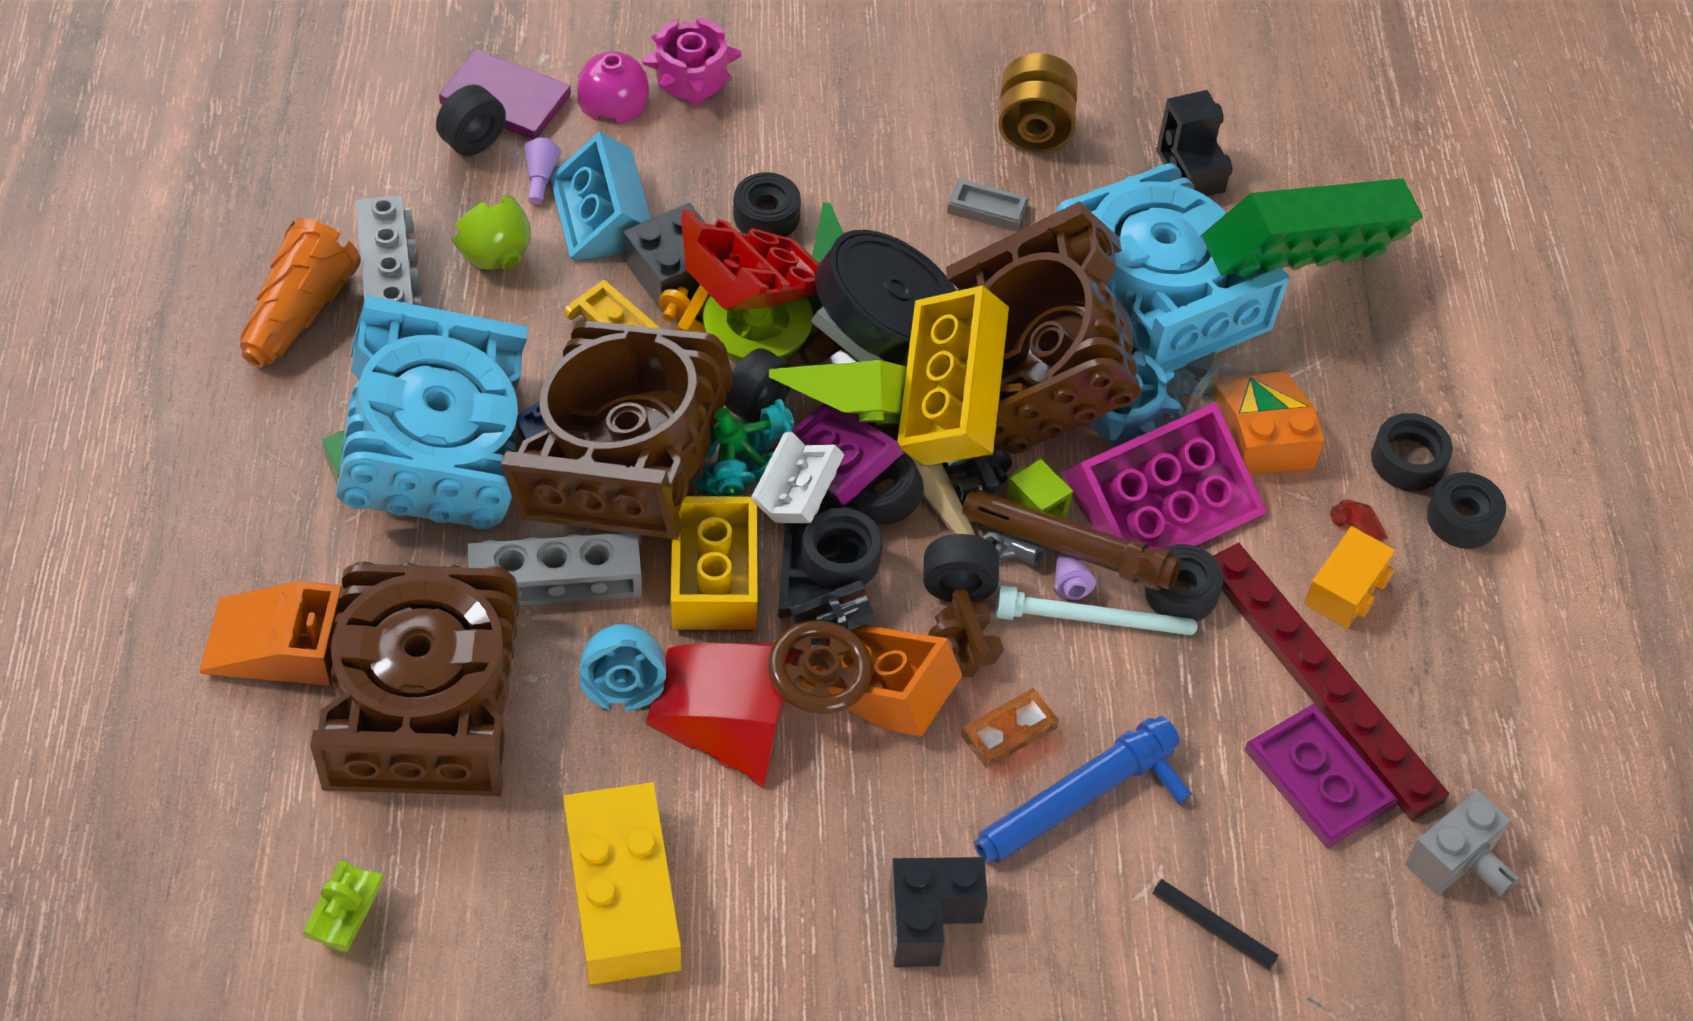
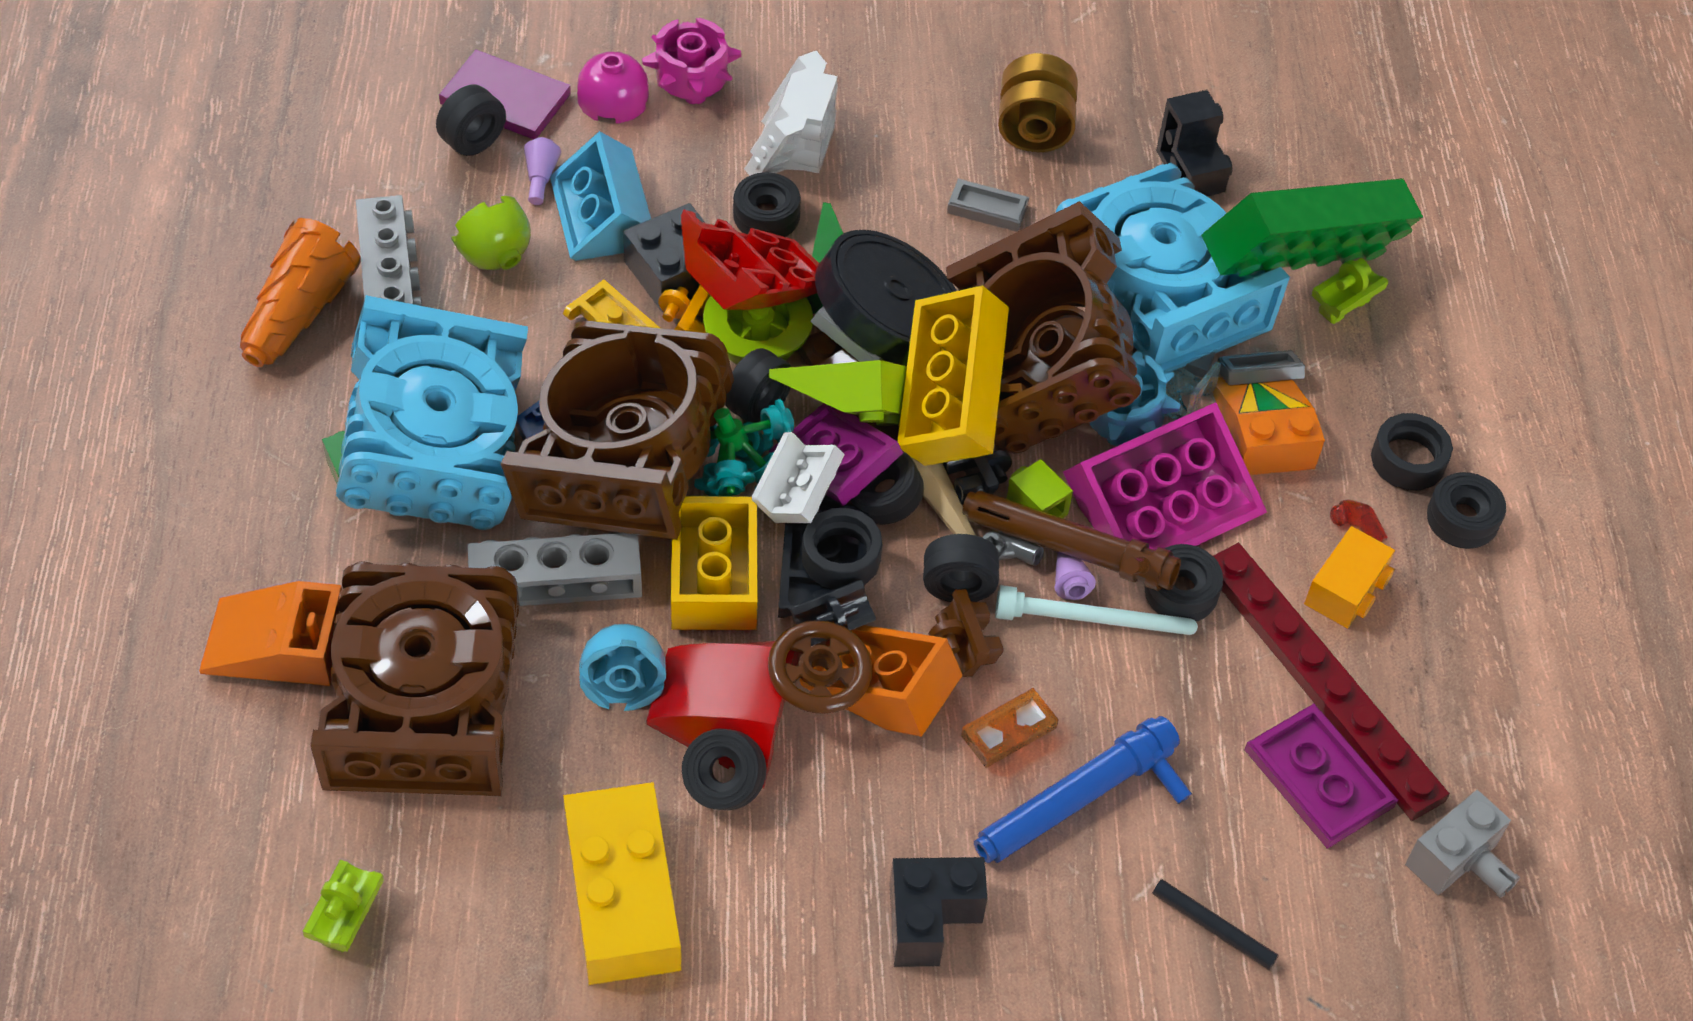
none -> black tyre [682,729,766,810]
none -> white slope [744,50,838,176]
none -> dark grey tile [1217,350,1305,385]
none -> lime hips [1311,258,1389,324]

